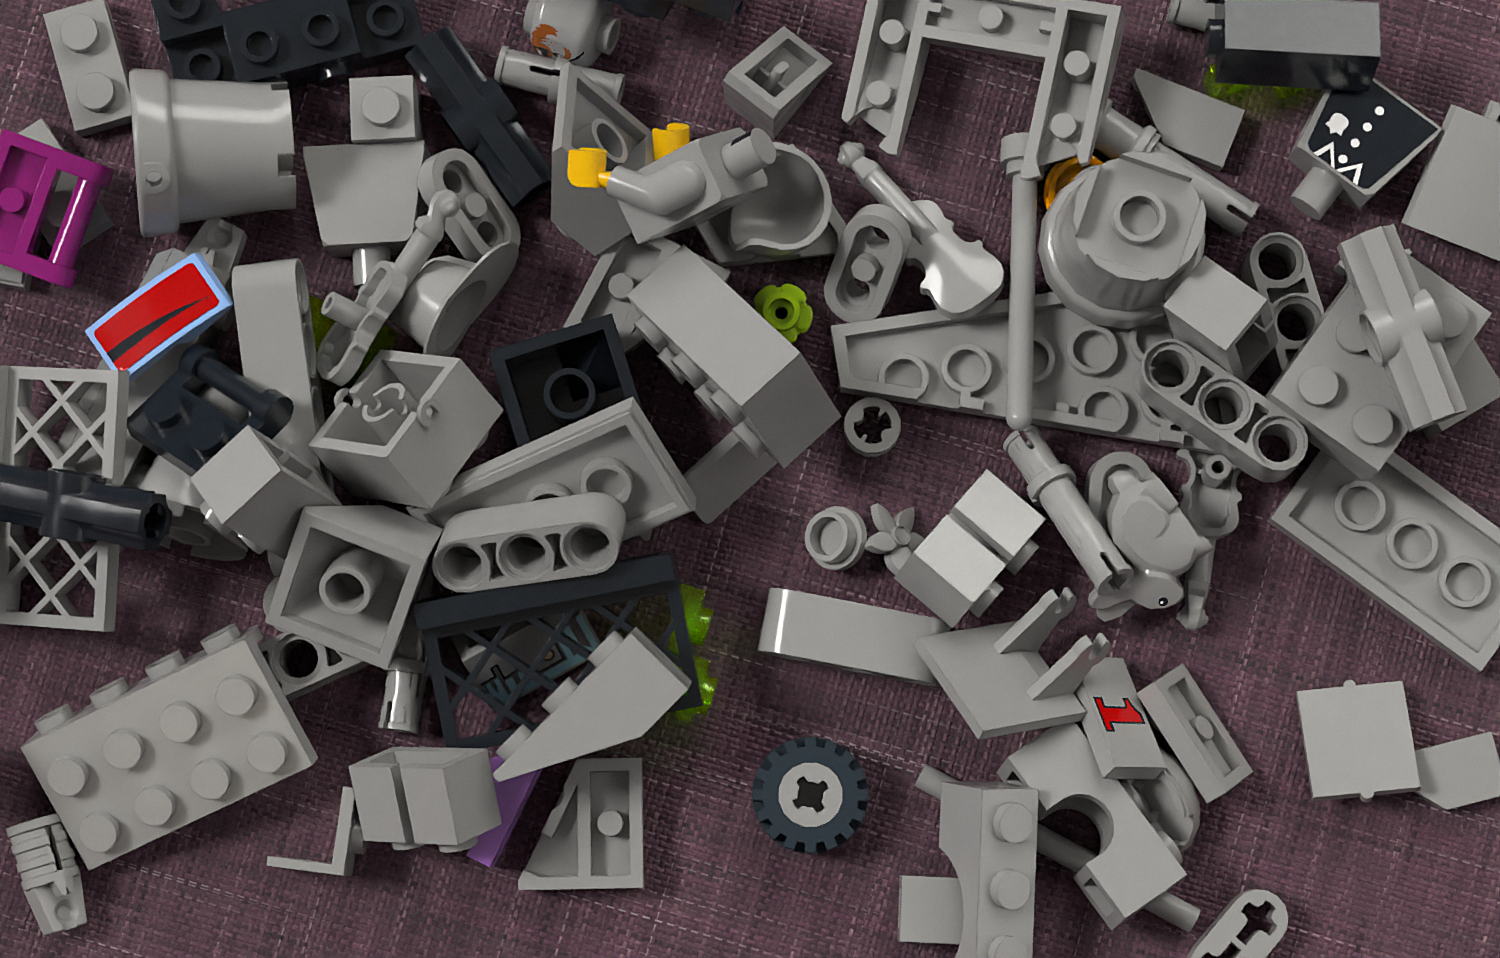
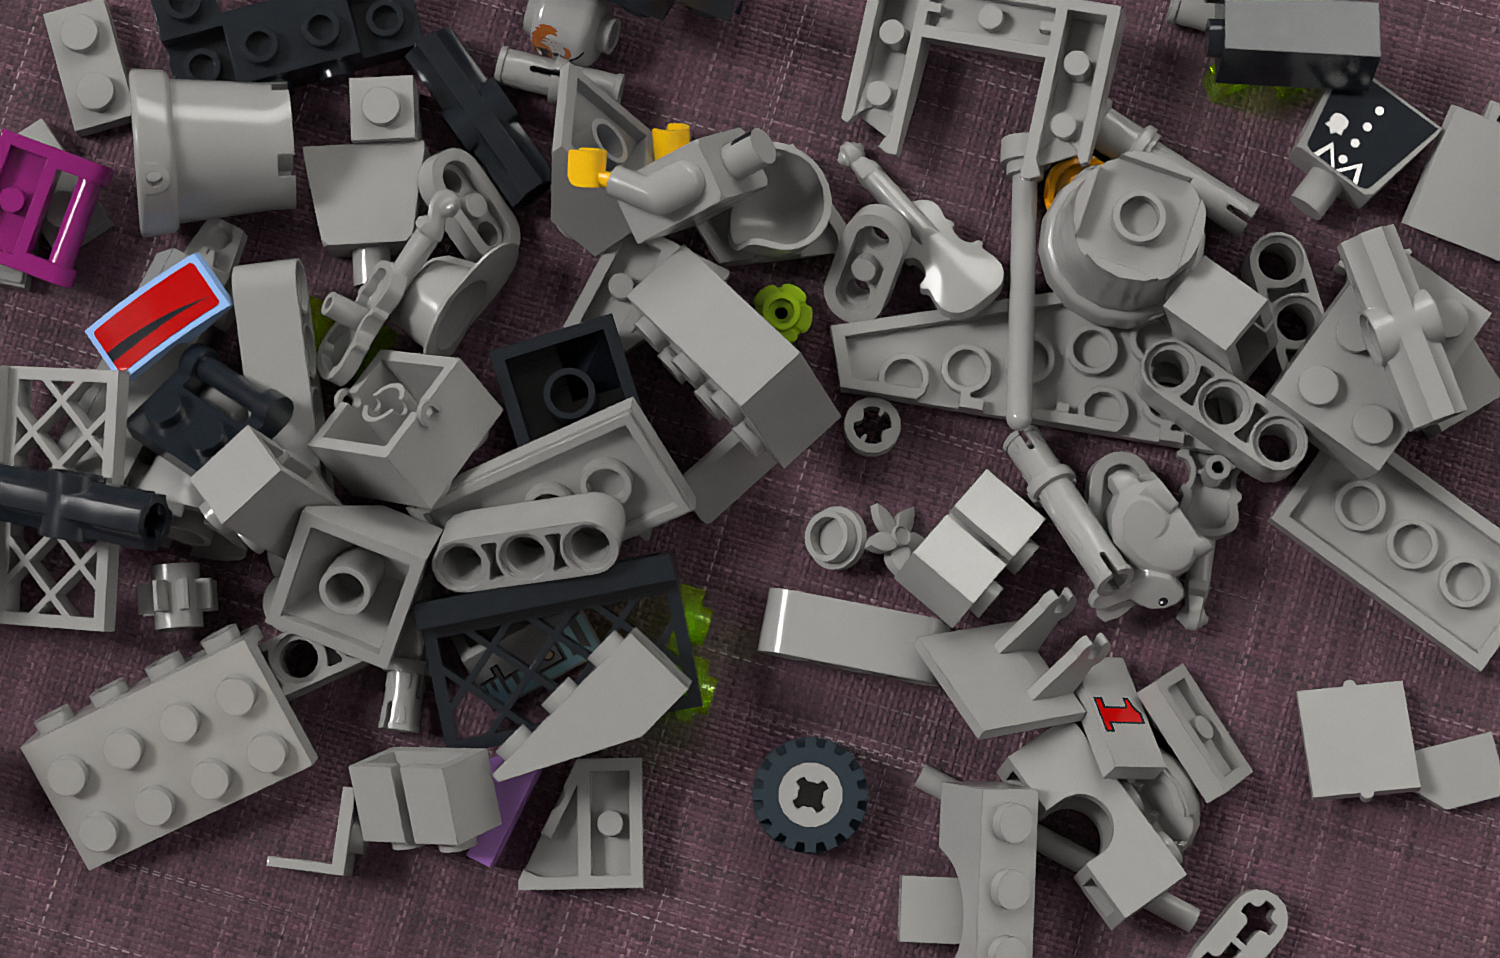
light grey hinge [6,813,87,936] -> none
light grey slope [723,26,833,140] -> none
light grey tile [1131,68,1245,172] -> none
none -> light grey gear [136,562,218,632]

